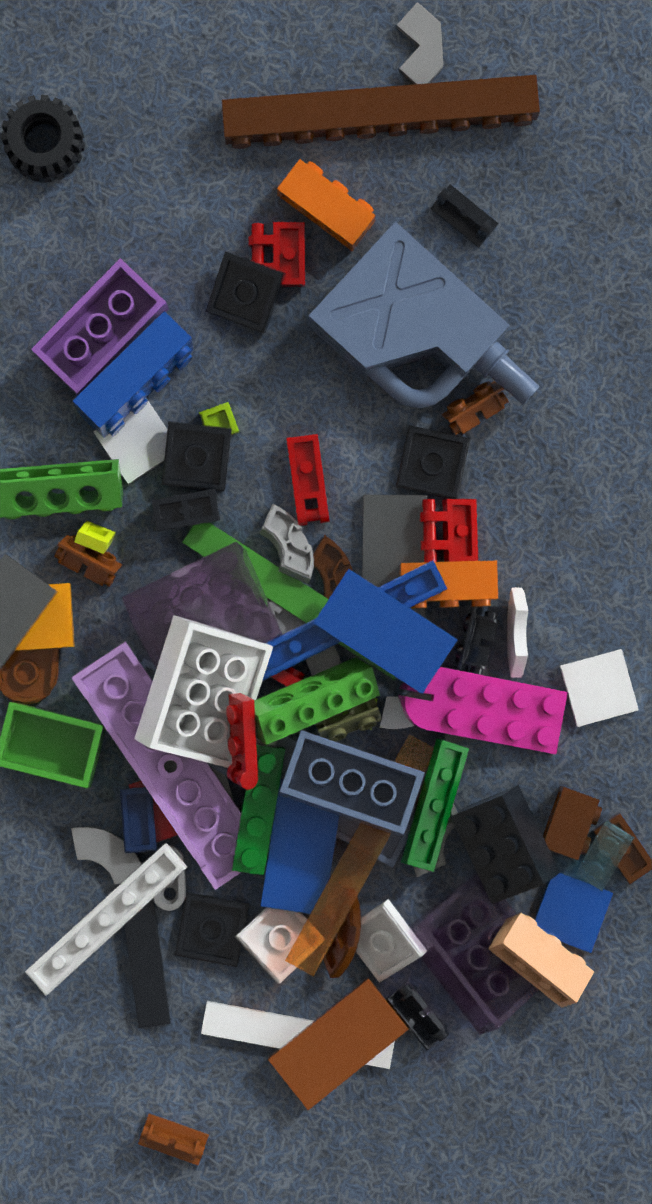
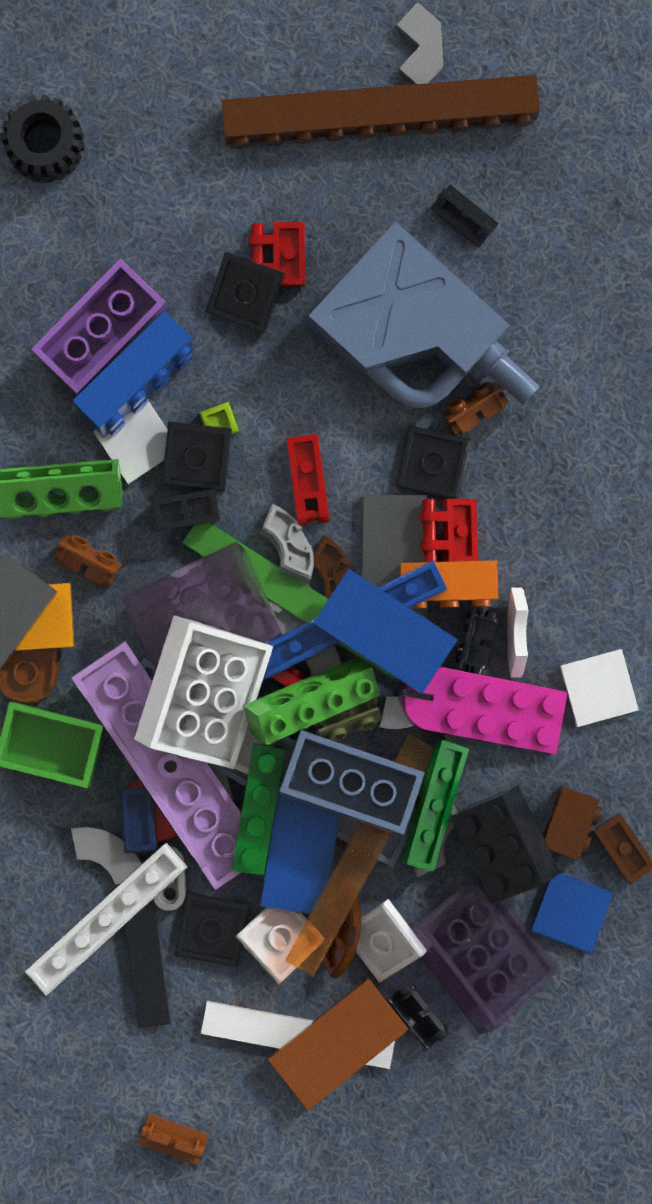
neon yellow tile [74,520,116,554] -> none
red plate [226,693,258,790] -> none
orange brick [277,159,376,251] -> none
light nougat brick [488,913,594,1008] -> none
clear light blue plate [575,820,635,891] -> none

